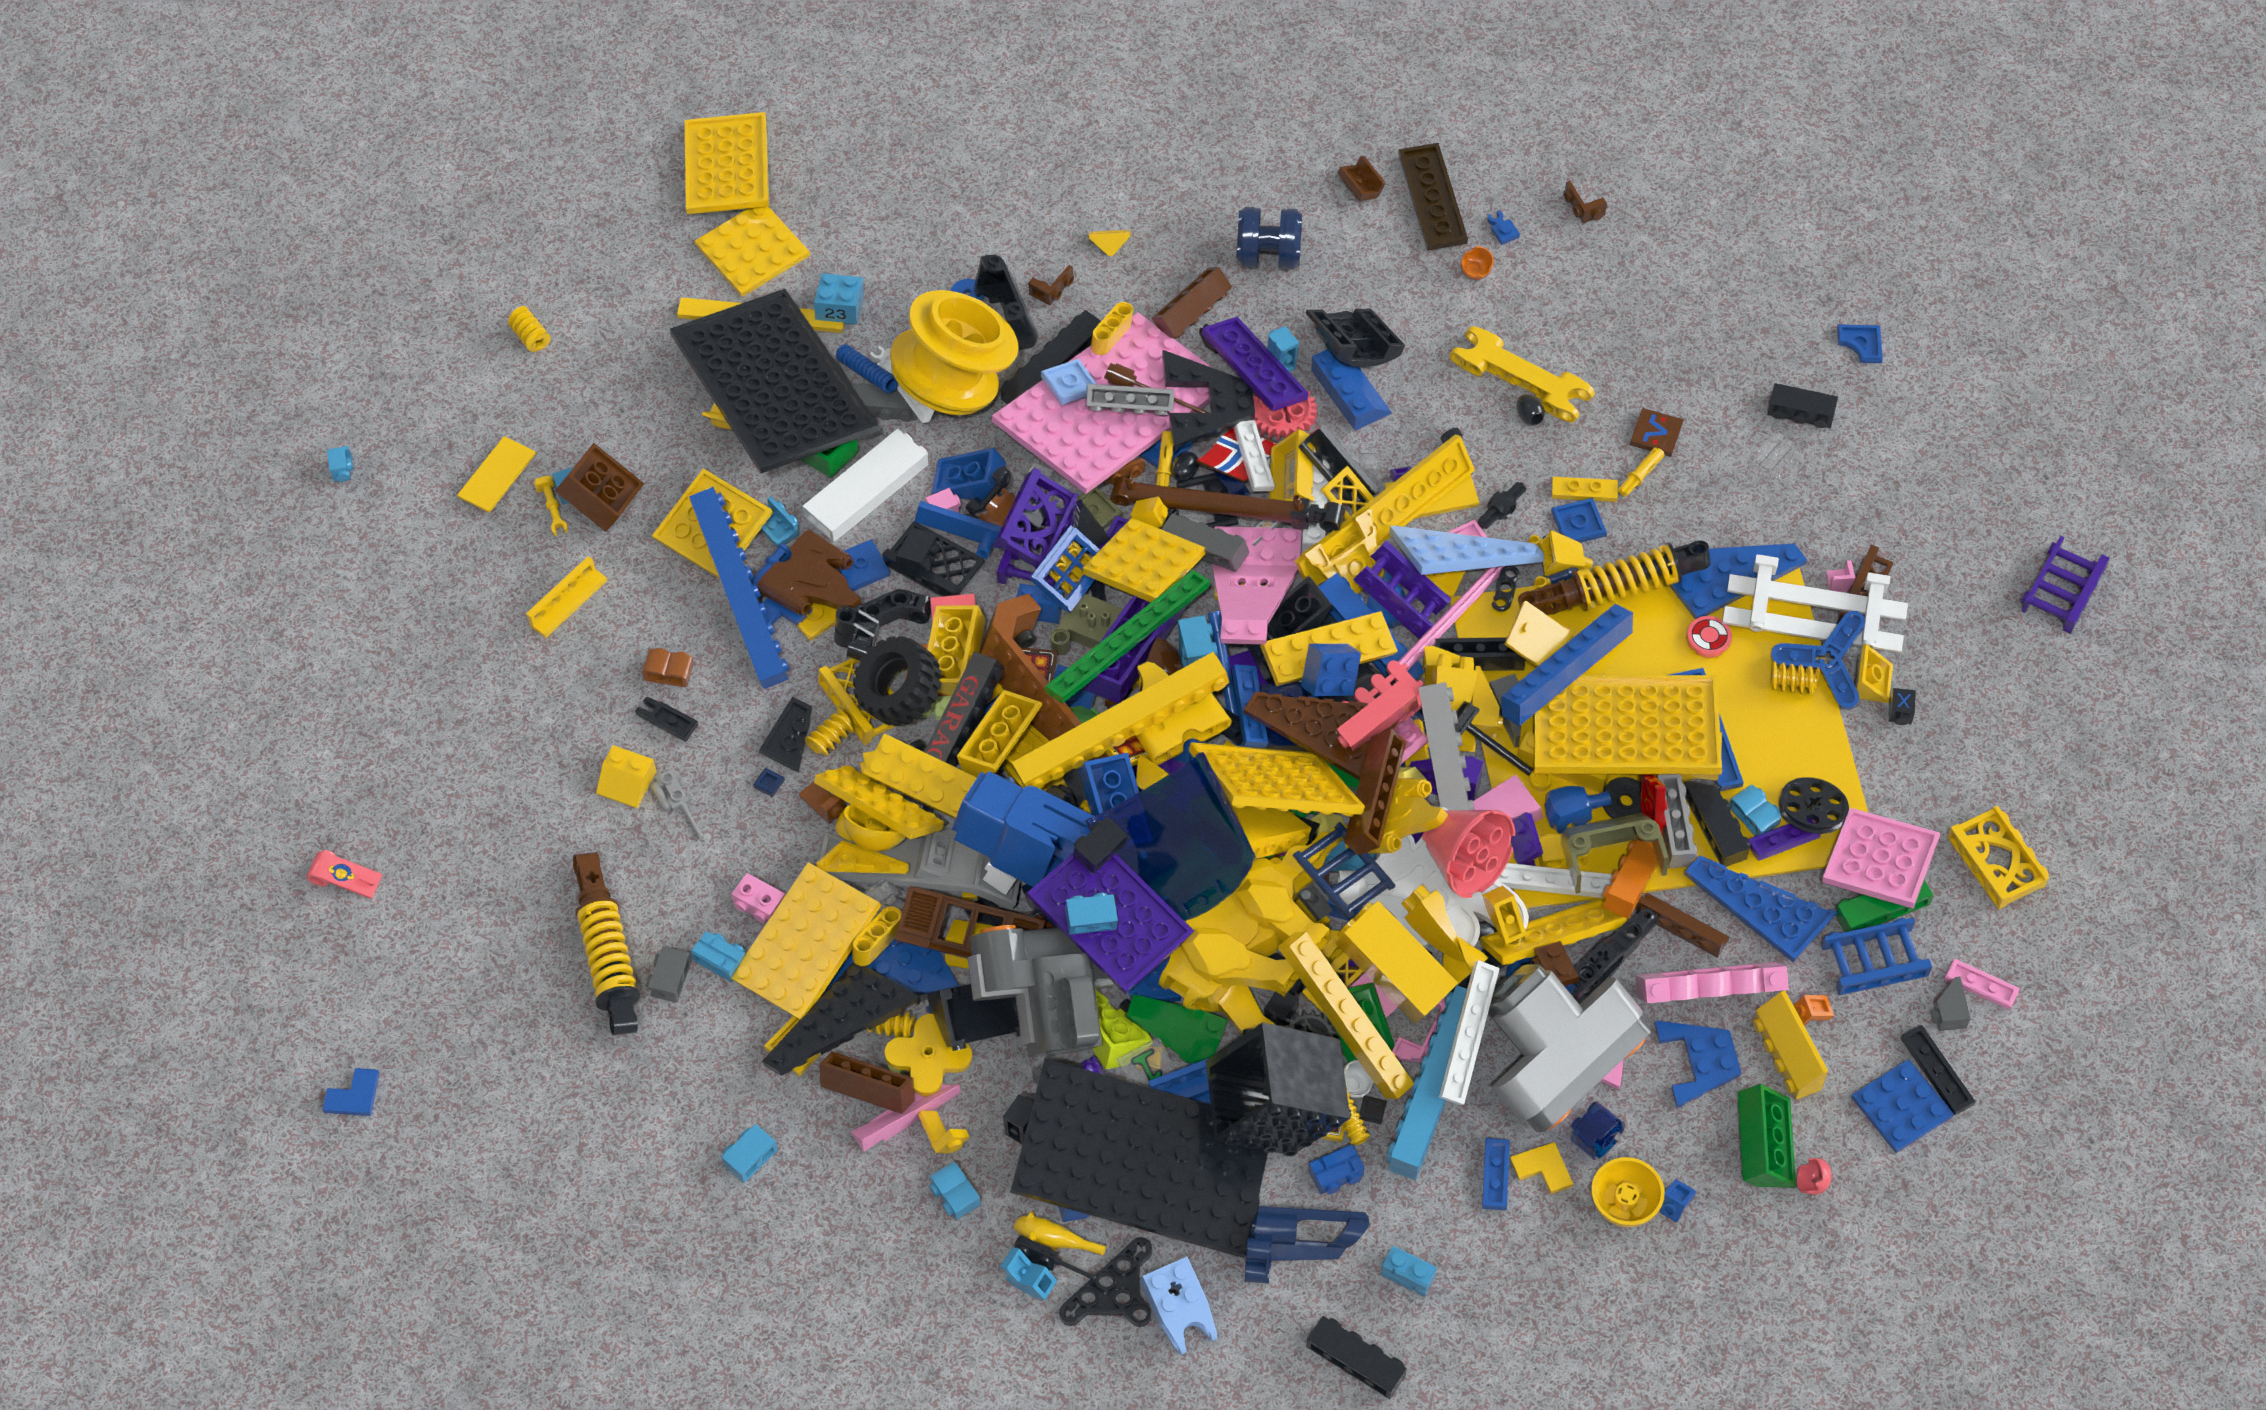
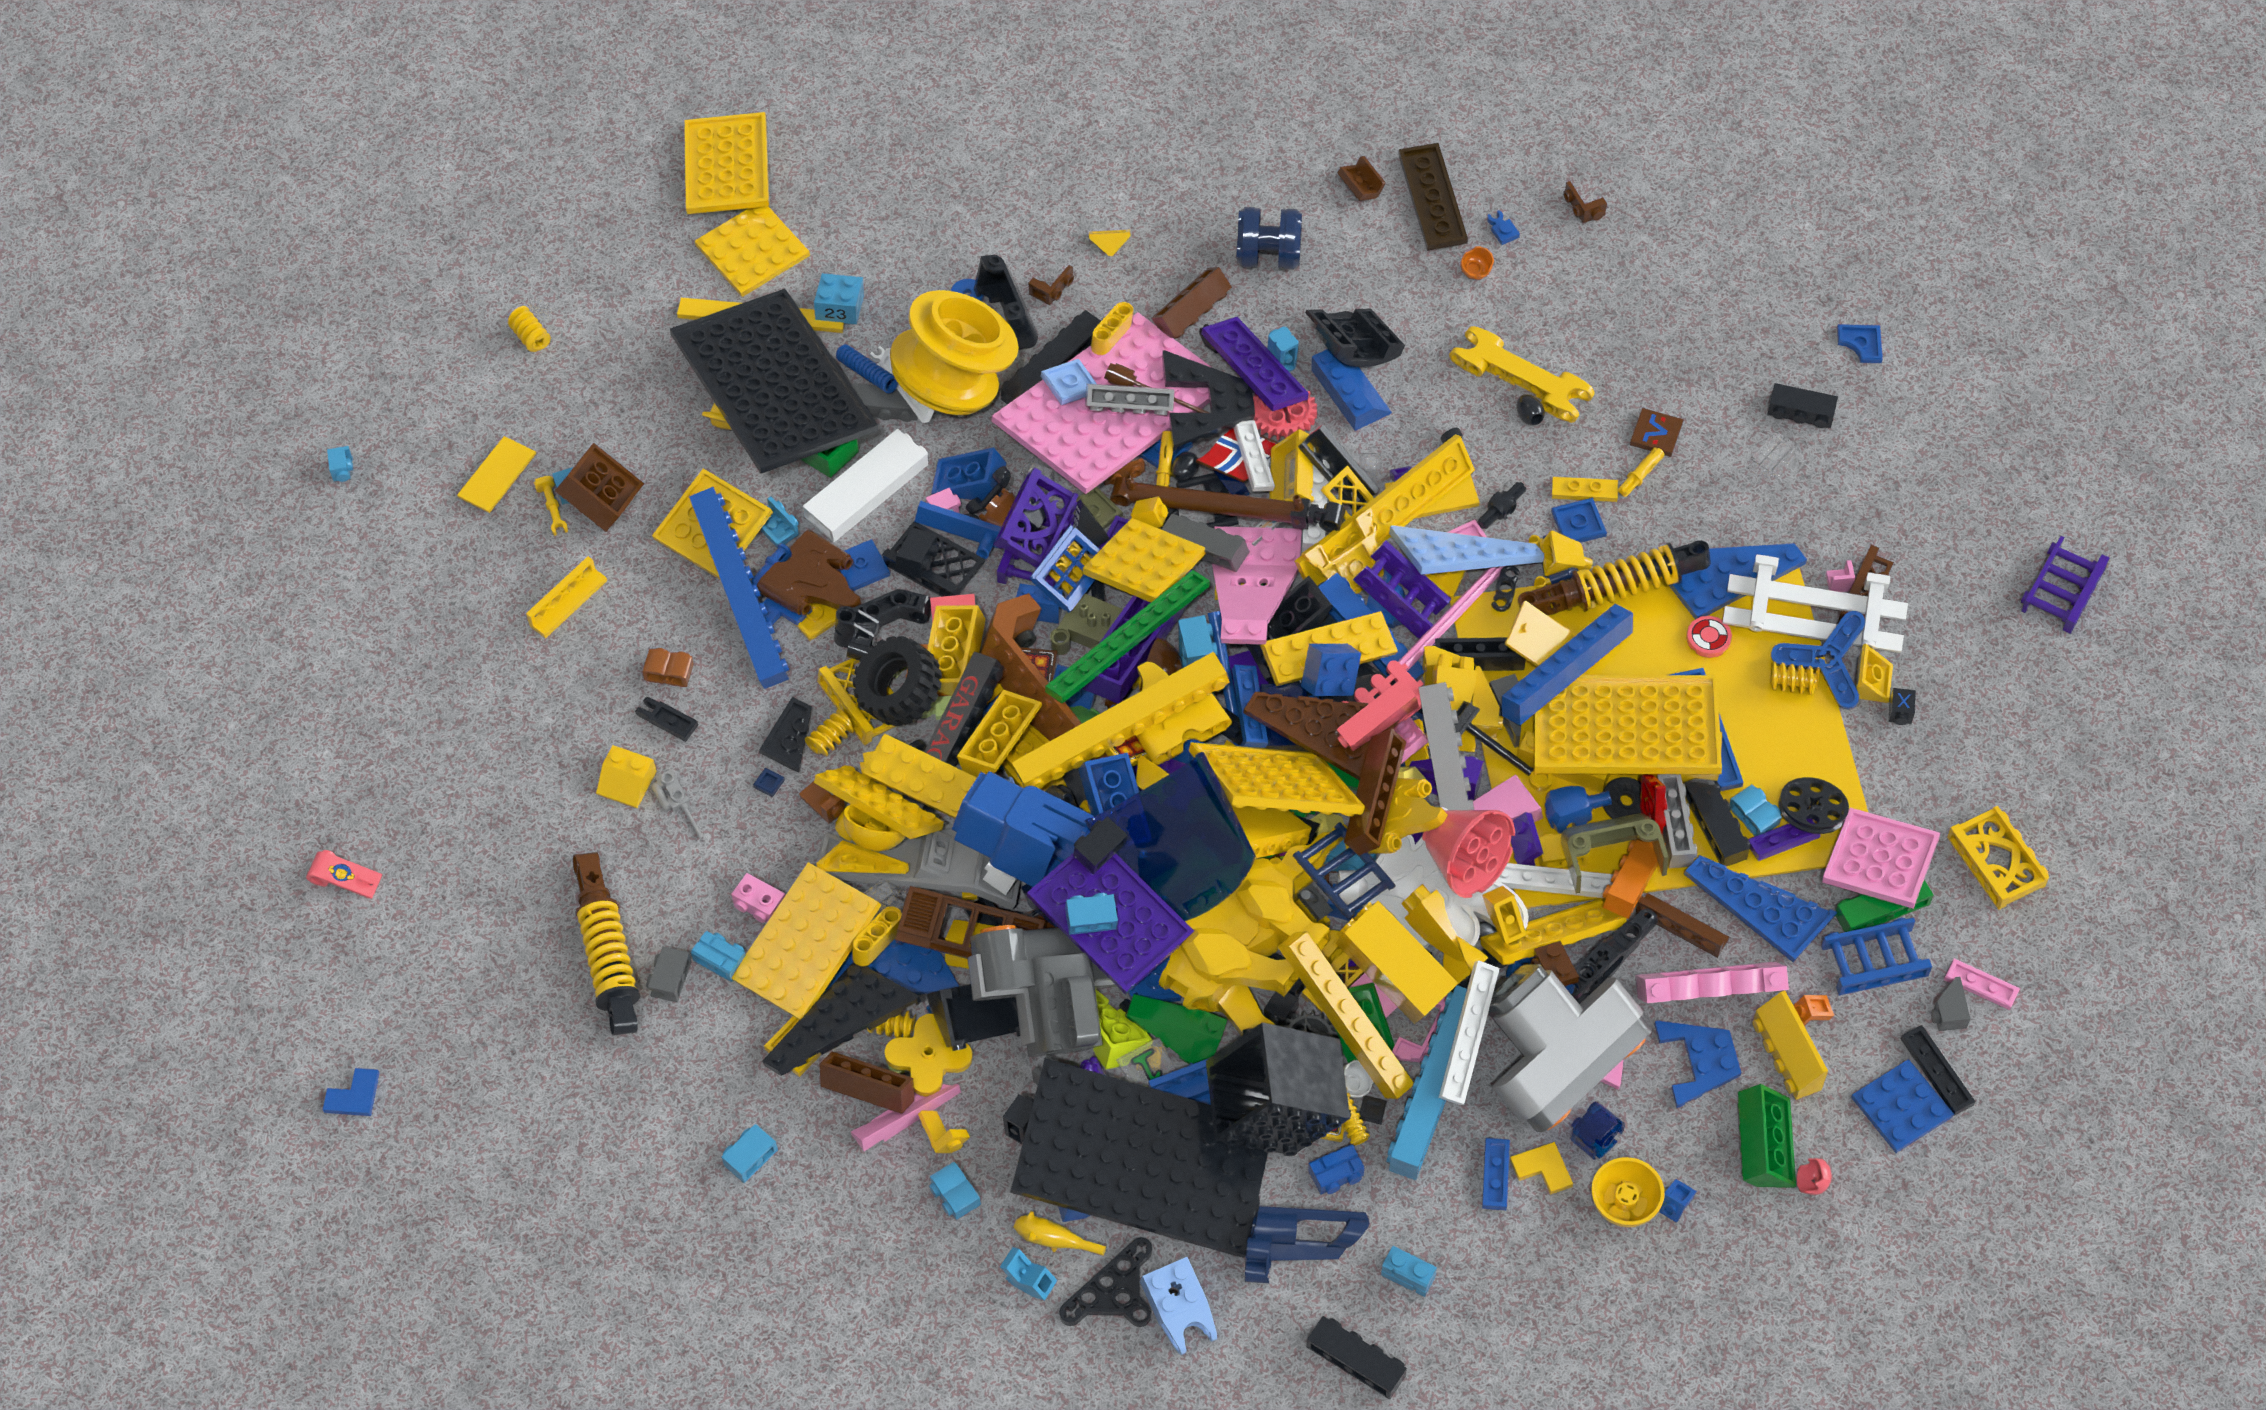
black piece [1015,1235,1097,1281] -> none

